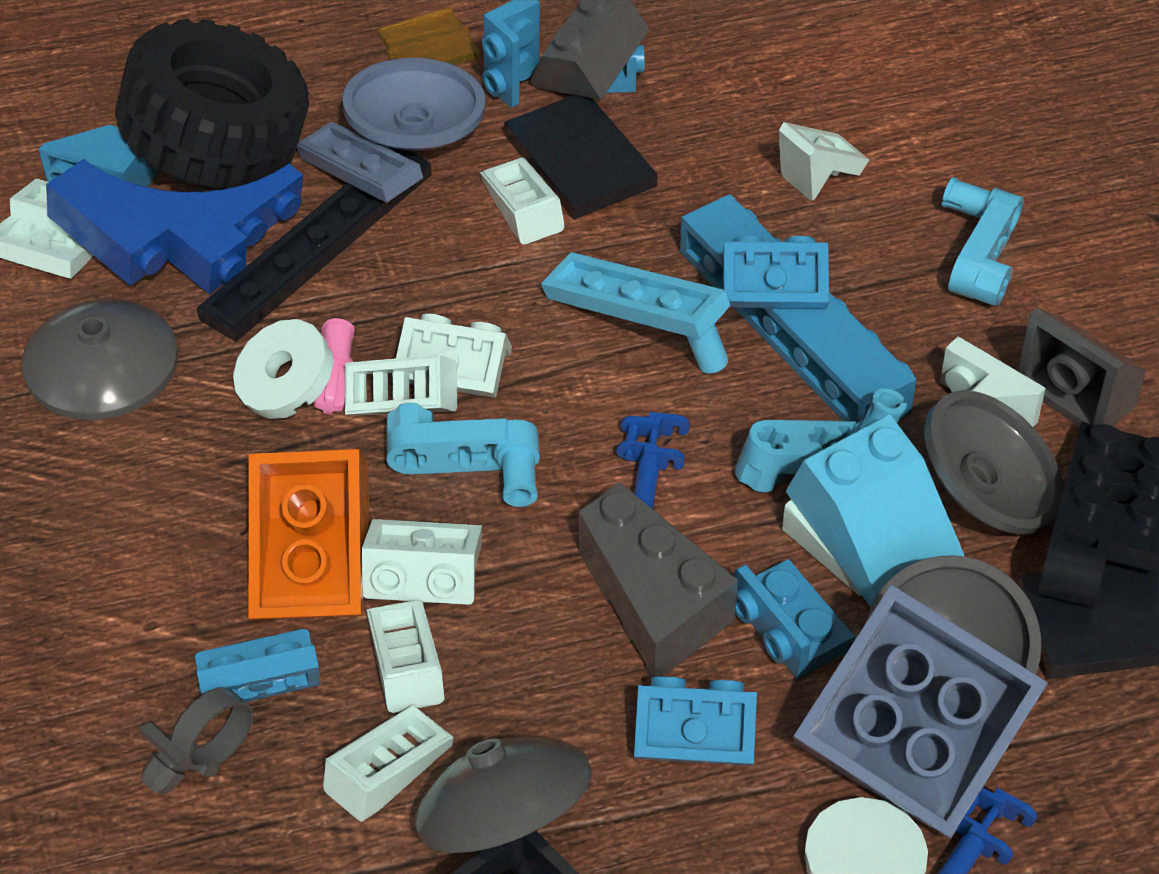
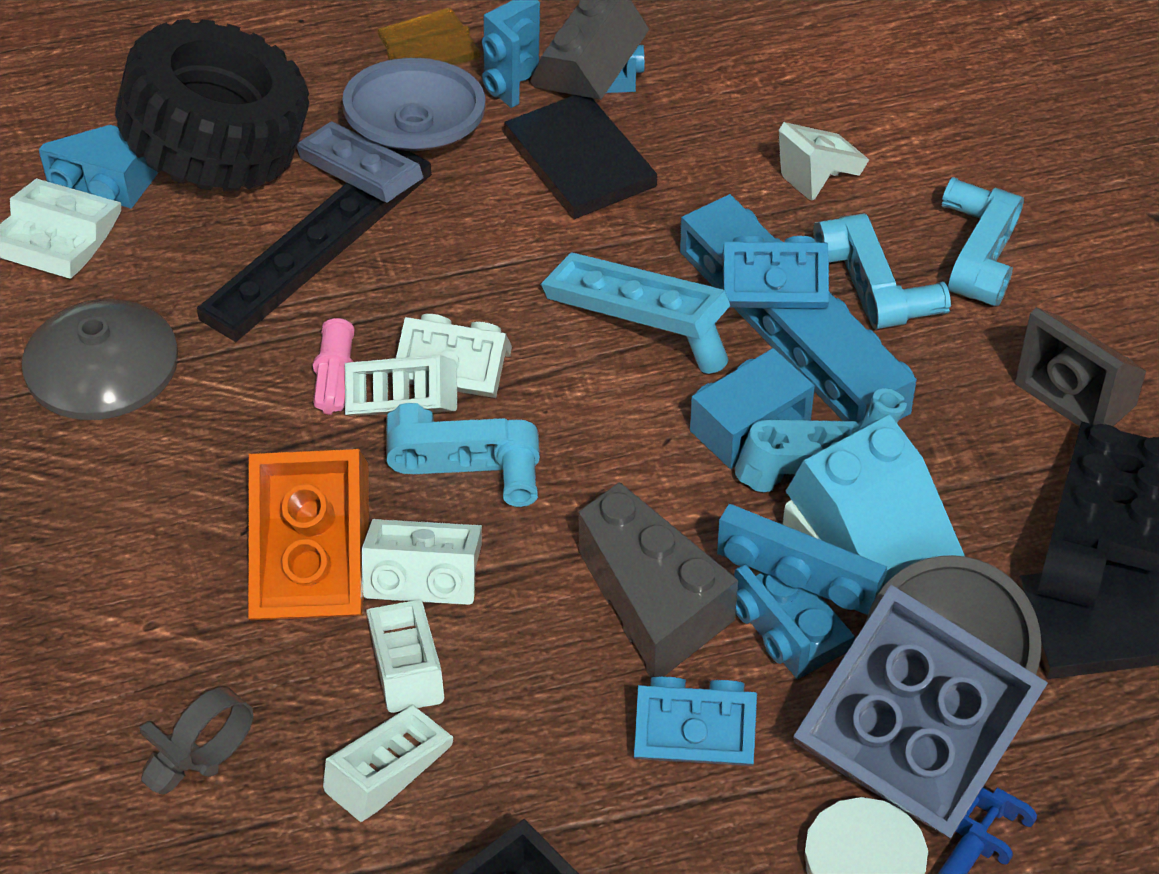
blue arch [46,159,303,295] -> none
dark azure bracket [195,629,320,702] -> none
light aqua tile [233,319,334,419] -> none
dark grey dish [414,736,592,853] -> none
light aqua slope [480,157,565,244] -> none
blue piece [616,412,690,509] -> none
dark grey dish [924,390,1064,534] -> none
light aqua slope [940,336,1046,427] -> none
none -> dark azure brick [690,348,815,469]
none -> dark azure plate [717,504,887,615]
none -> medium azure beam [813,213,951,330]

